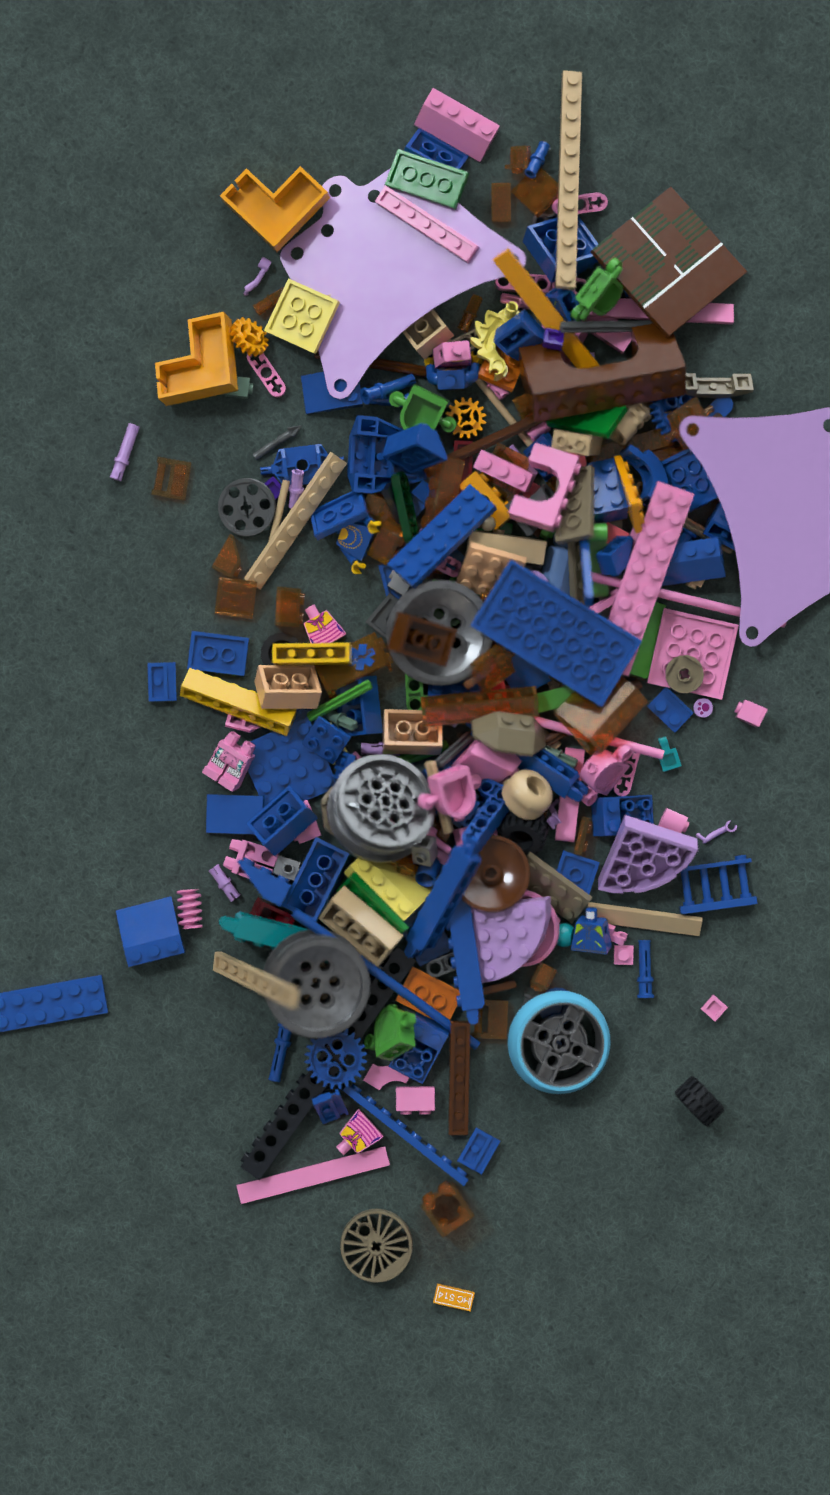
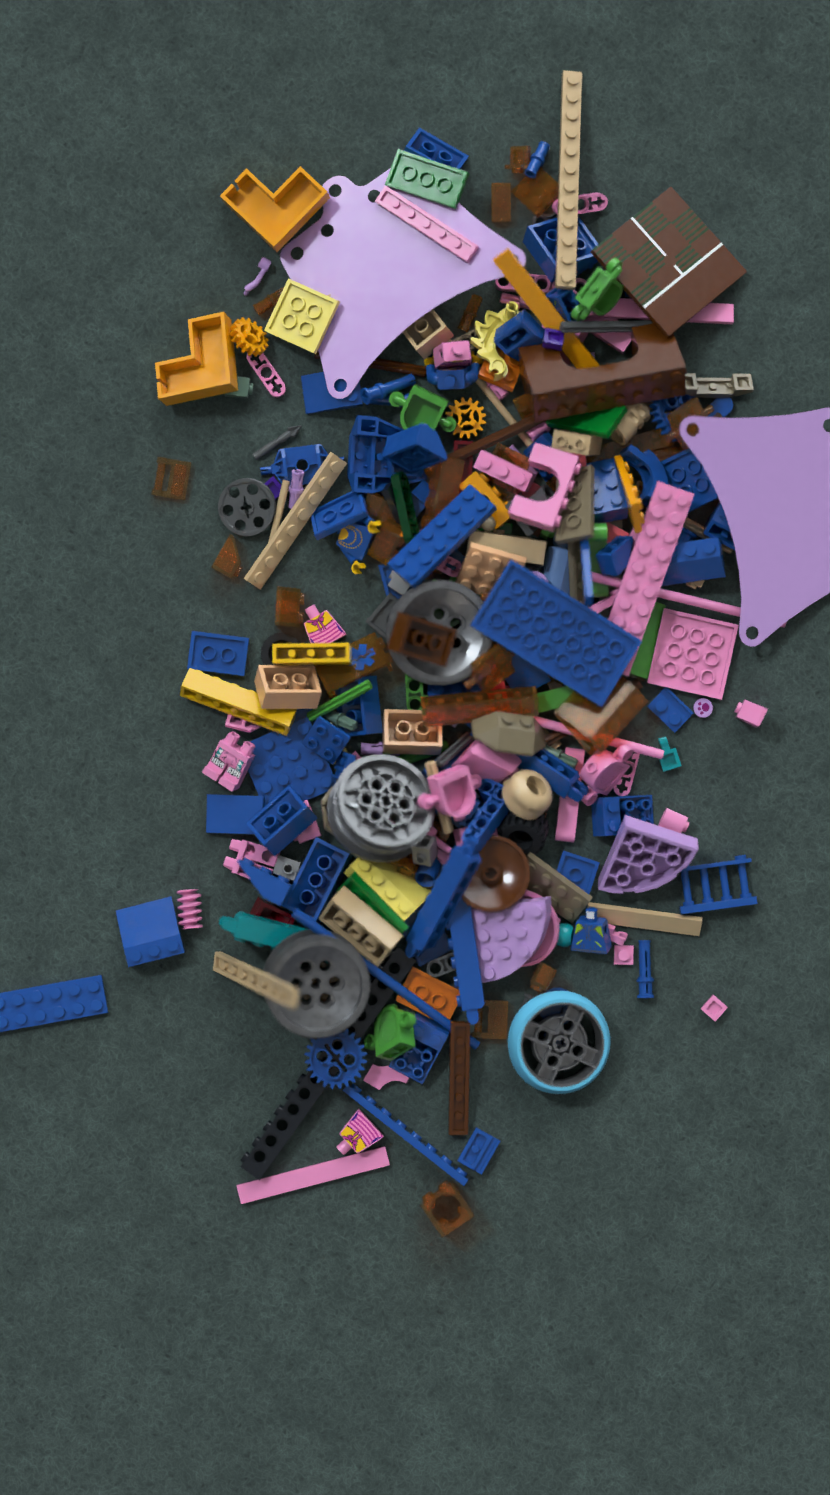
lavender pin [110,423,140,481] -> none
blue plate [148,662,177,702] -> none
lavender pin [209,864,240,902] -> none
clear orange plate [215,577,257,619] -> none
blue pin [268,1022,292,1082] -> none
blue plate [312,1089,349,1124] -> none
dark tan piece [340,1209,413,1282] -> none
bright pink brick [396,1086,435,1115] -> none
bright pink slope [414,88,500,162] -> none
light orange tile [433,1283,475,1311] -> none
reddish brown tile [482,980,516,995] -> none
lavender piece [547,798,561,830] -> none
clear orange plate [573,816,592,855] -> none
dark tan plate [665,655,704,693] -> none
black tyre [675,1076,725,1127] -> none
lavender piece [696,821,737,843] -> none

